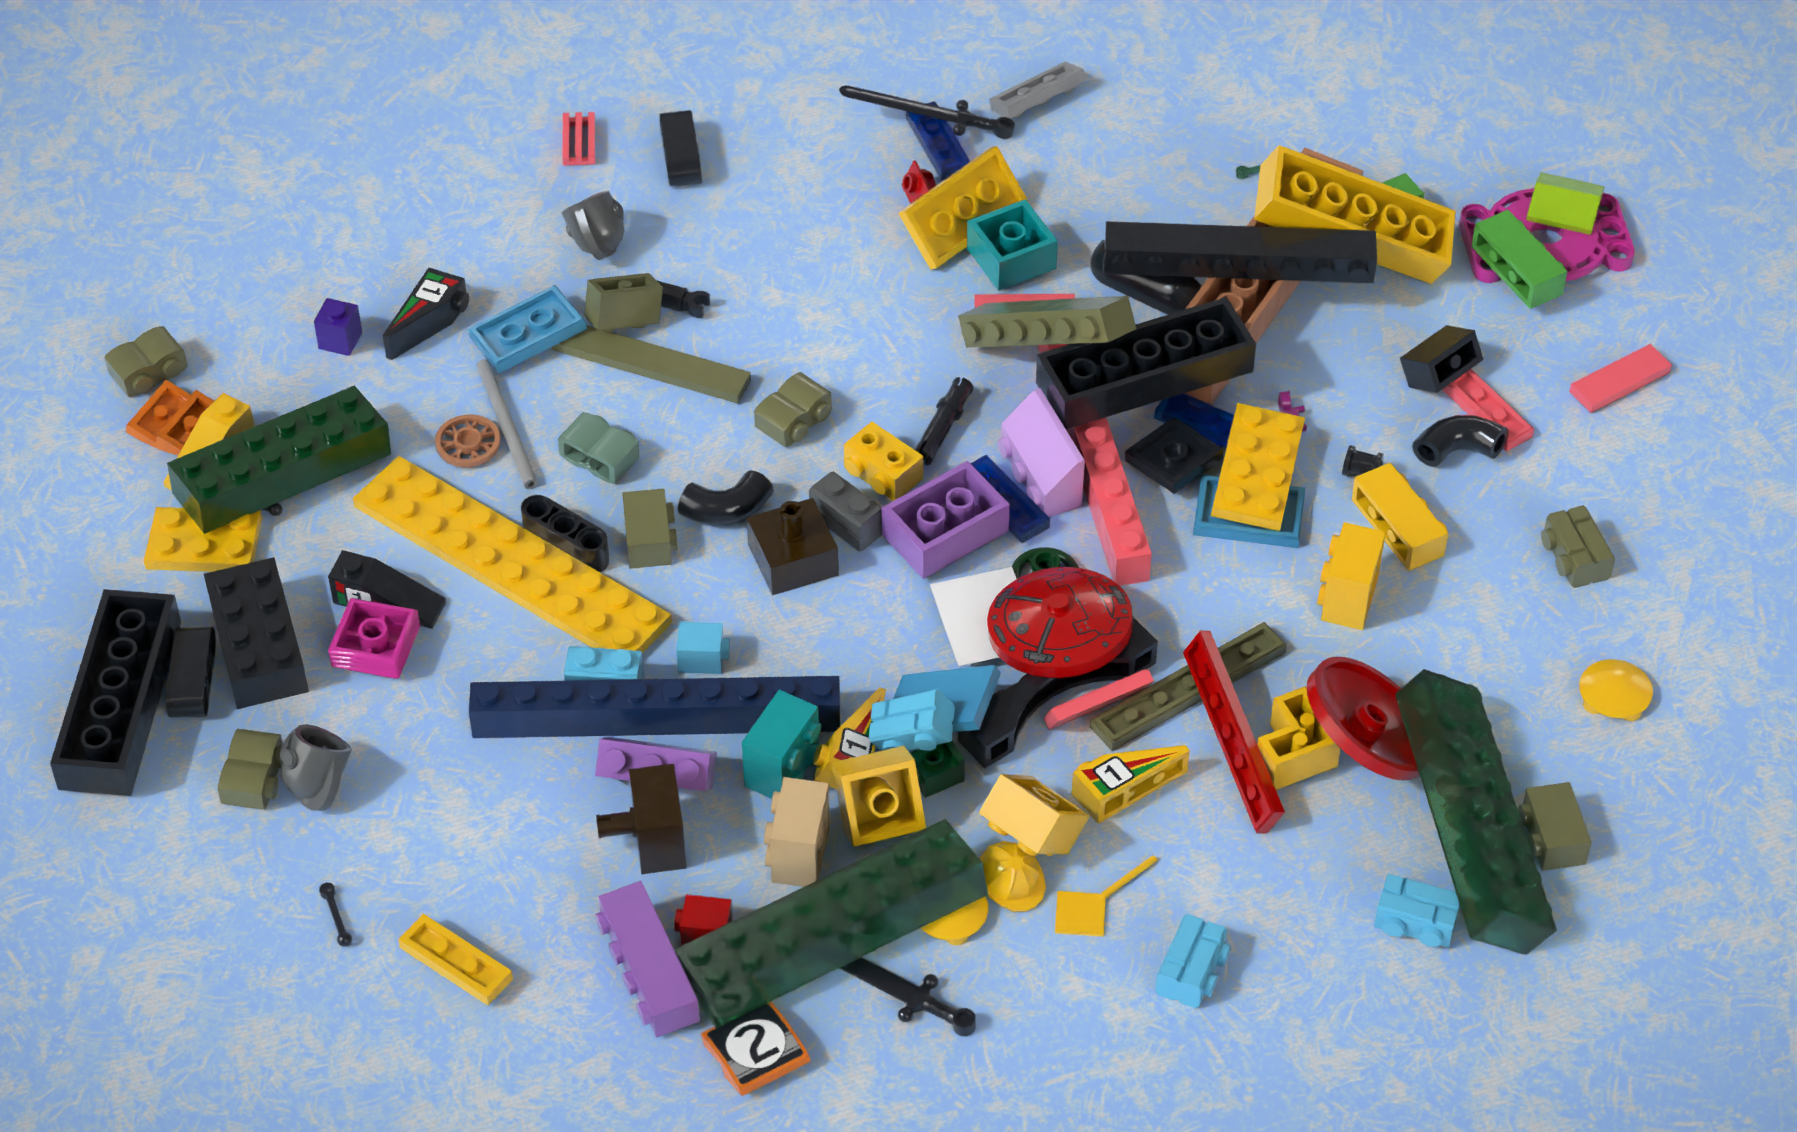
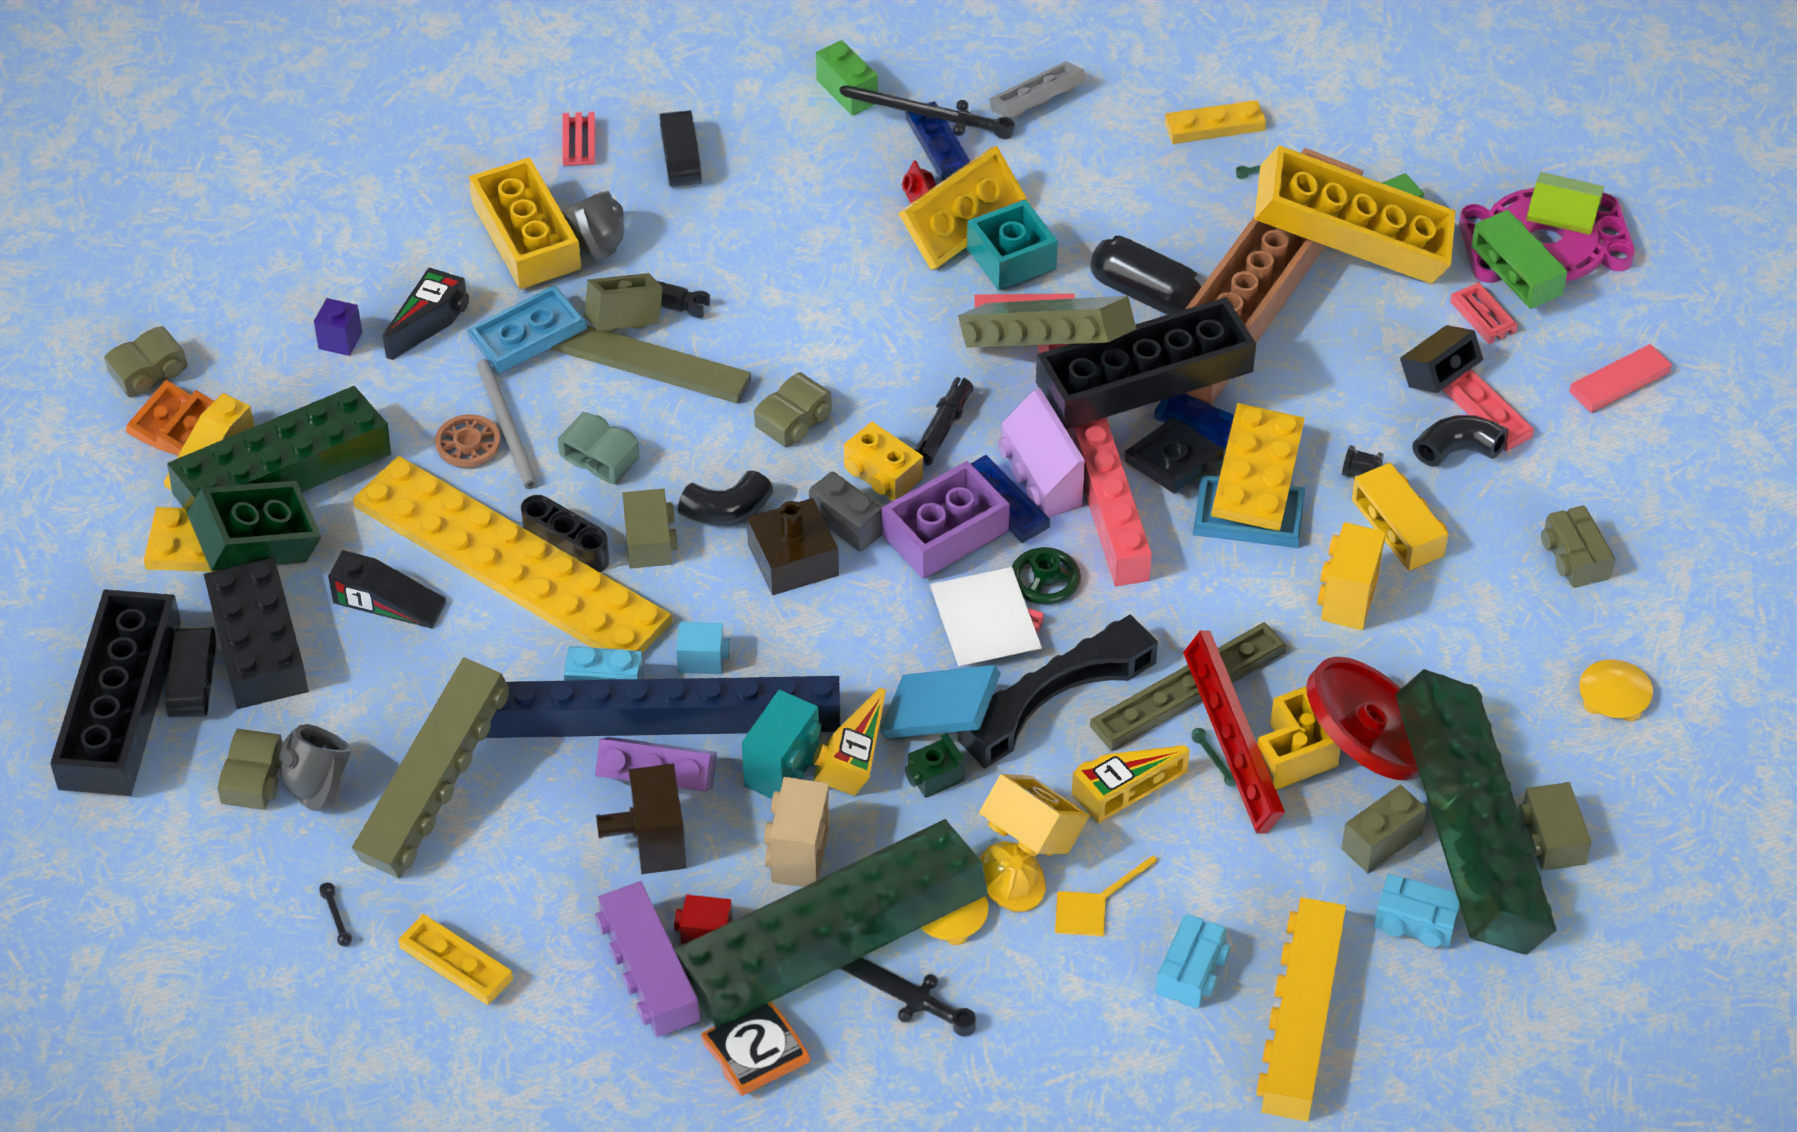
dark pink brick [328,598,420,679] -> none
yellow brick [832,746,927,847] -> none
medium azure brick [869,689,955,751] -> none
red dish [987,567,1133,678] -> none
coral tile [1044,669,1154,730] -> none
black brick [1104,221,1377,283] -> none
magenta piece [1278,390,1307,432] -> none
none -> dark green brick [187,481,322,571]
none -> olive brick [352,657,510,879]
none -> yellow brick [469,157,581,290]
none -> bright green brick [816,40,878,116]
none -> yellow plate [1164,100,1266,144]
none -> clear green hinge [1191,728,1236,787]
none -> yellow brick [1256,897,1346,1122]
none -> olive brick [1341,784,1427,873]
none -> coral tile [1450,282,1518,344]

